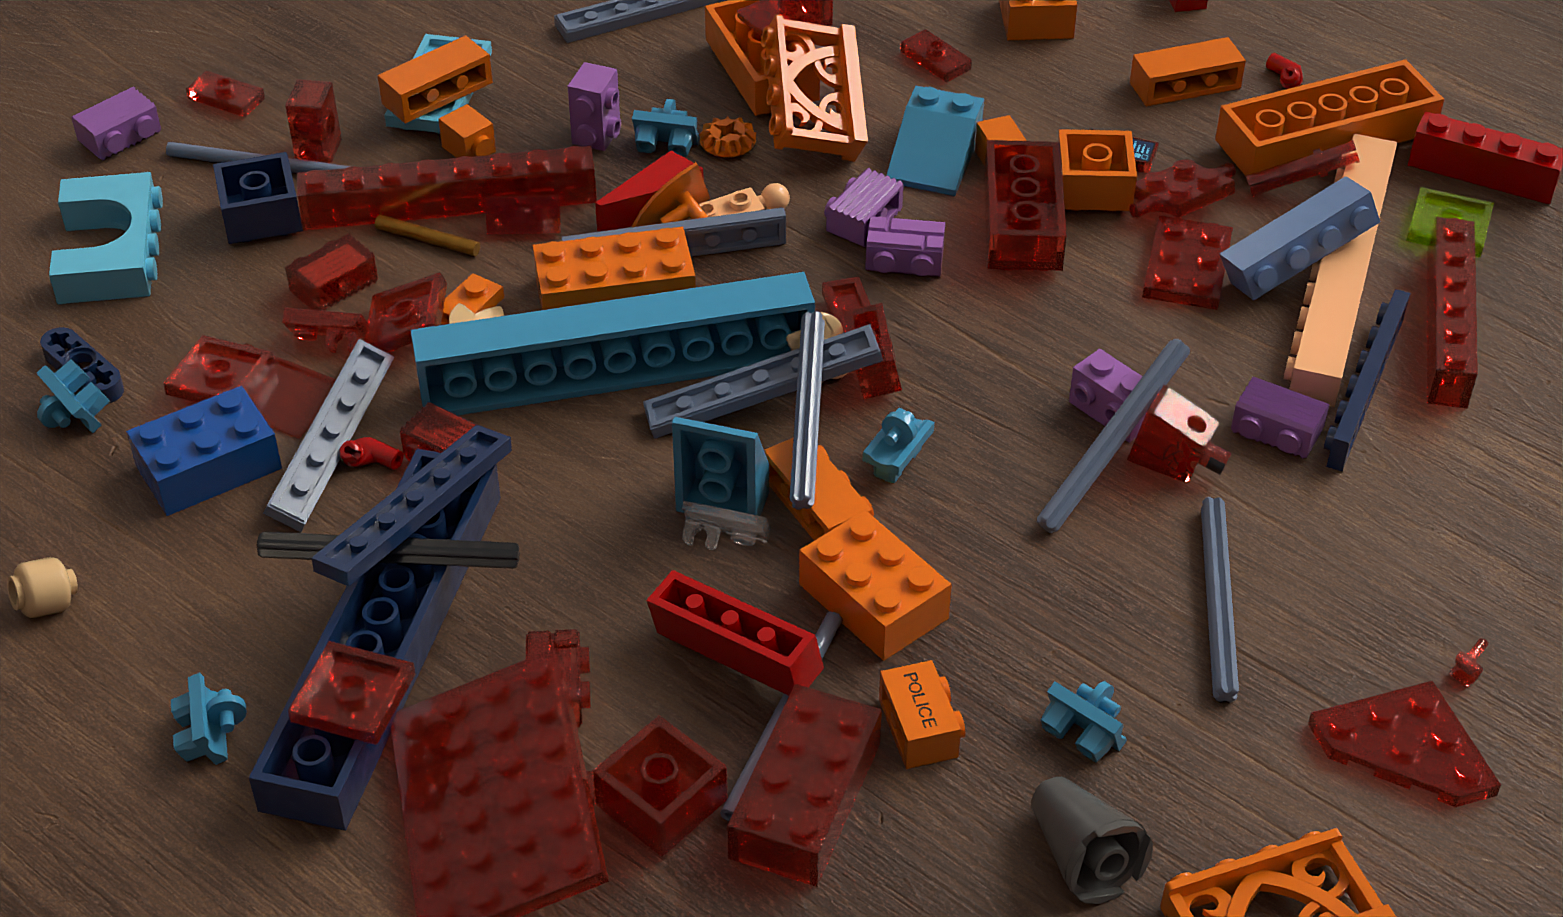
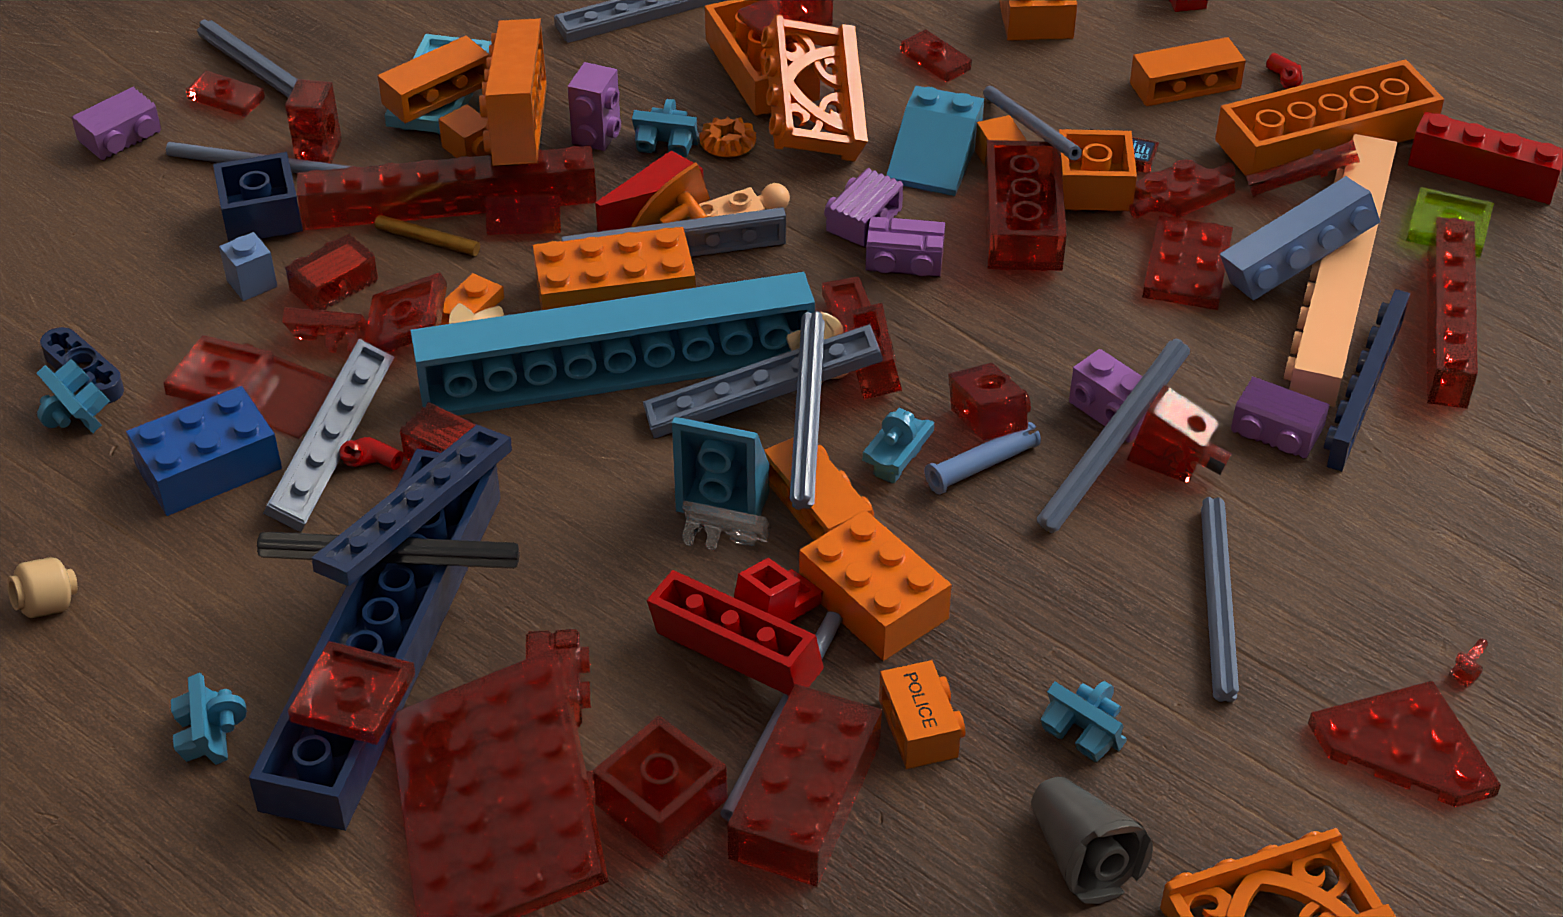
medium azure arch [49,172,163,304] -> none
none -> sand blue axle [197,19,334,120]
none -> medium blue brick [219,232,278,301]
none -> orange brick [479,18,547,165]
none -> red brick [734,557,823,624]
none -> medium blue pin [924,422,1041,495]
none -> clear red brick [948,362,1031,441]
none -> sand blue piece [983,86,1082,160]

